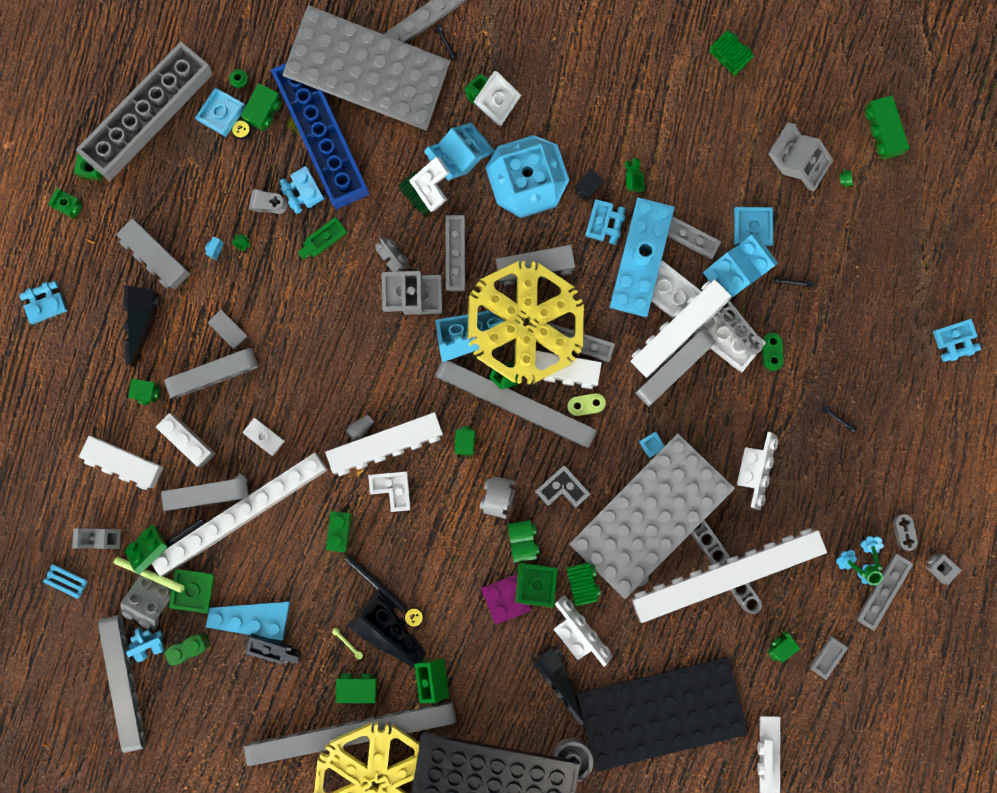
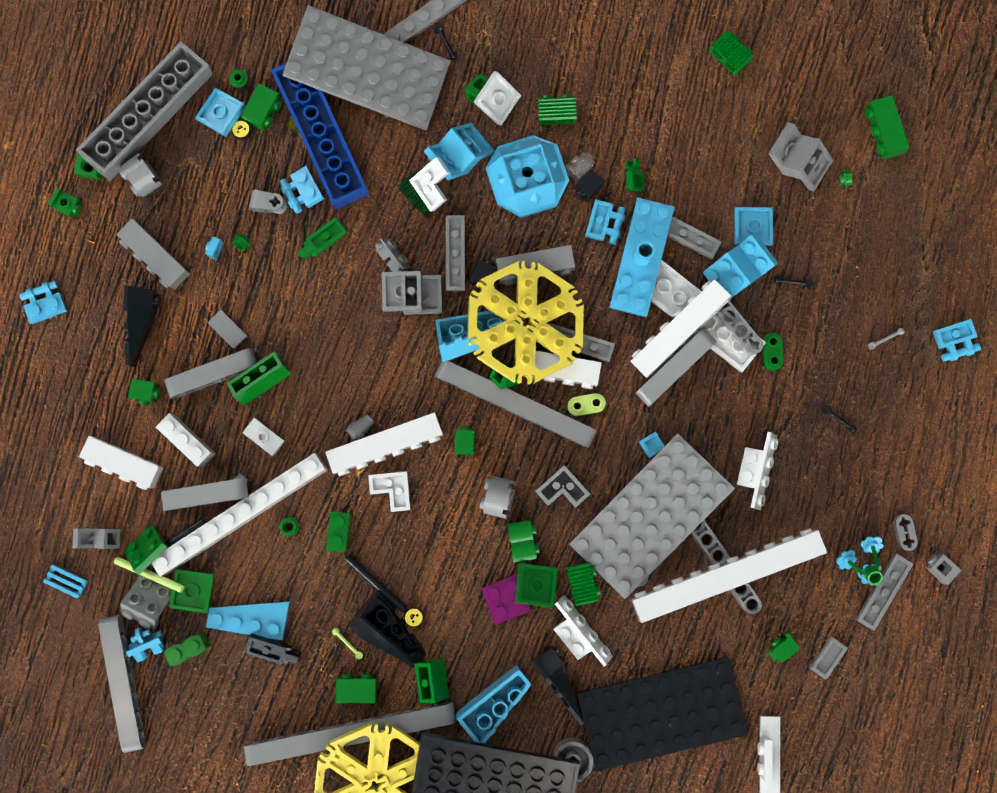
none -> light grey brick [118,153,163,197]
none -> green brick [226,351,291,406]
none -> green plate [279,517,299,536]
none -> medium azure wedge [456,664,531,744]
none -> black brick [469,259,497,286]
none -> green brick [538,94,577,126]
none -> clear brick [565,152,595,182]
none -> light grey hinge [868,328,905,350]

